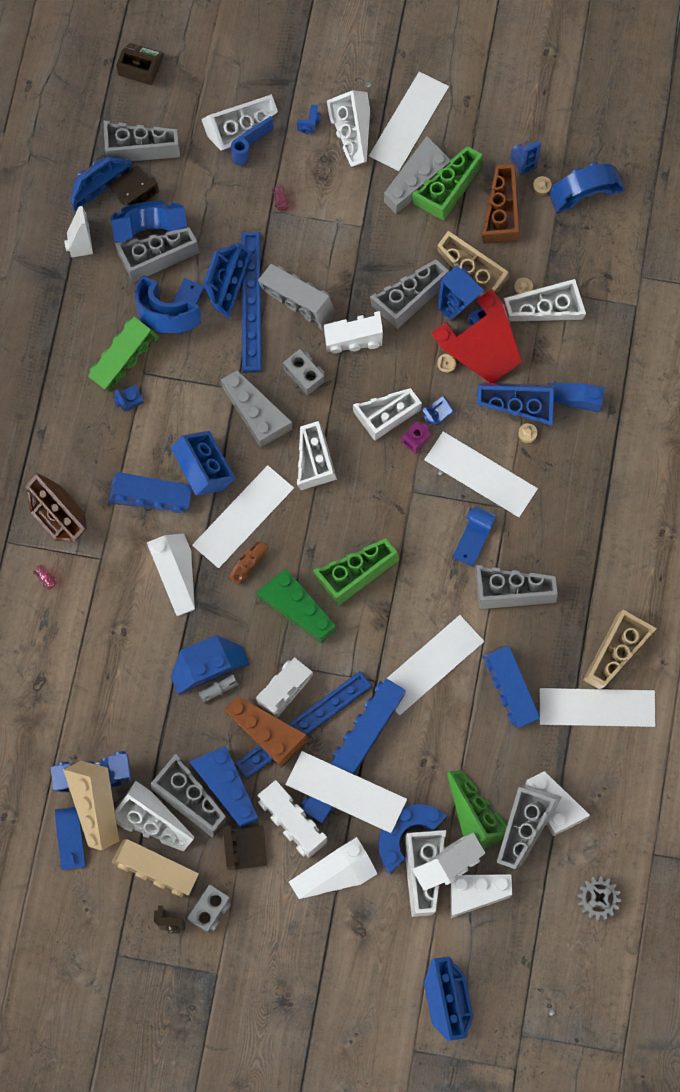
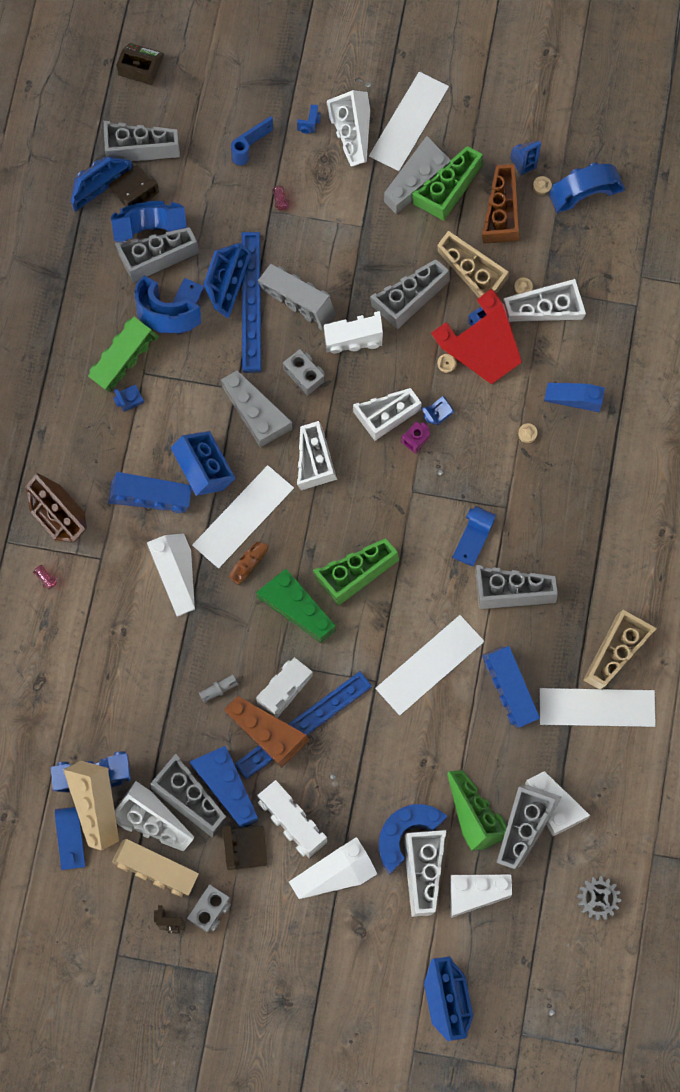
white wedge [64,206,93,257] -> none
blue wedge [171,635,250,695] -> none
white wedge [201,94,278,150] -> none
white sticker [285,751,407,833] -> none
blue brick [301,678,406,825] -> none
white wedge [412,833,485,891] -> none
white sticker [424,432,538,517] -> none
blue wedge [438,265,484,321] -> none
blue wedge [477,383,555,425] -> none

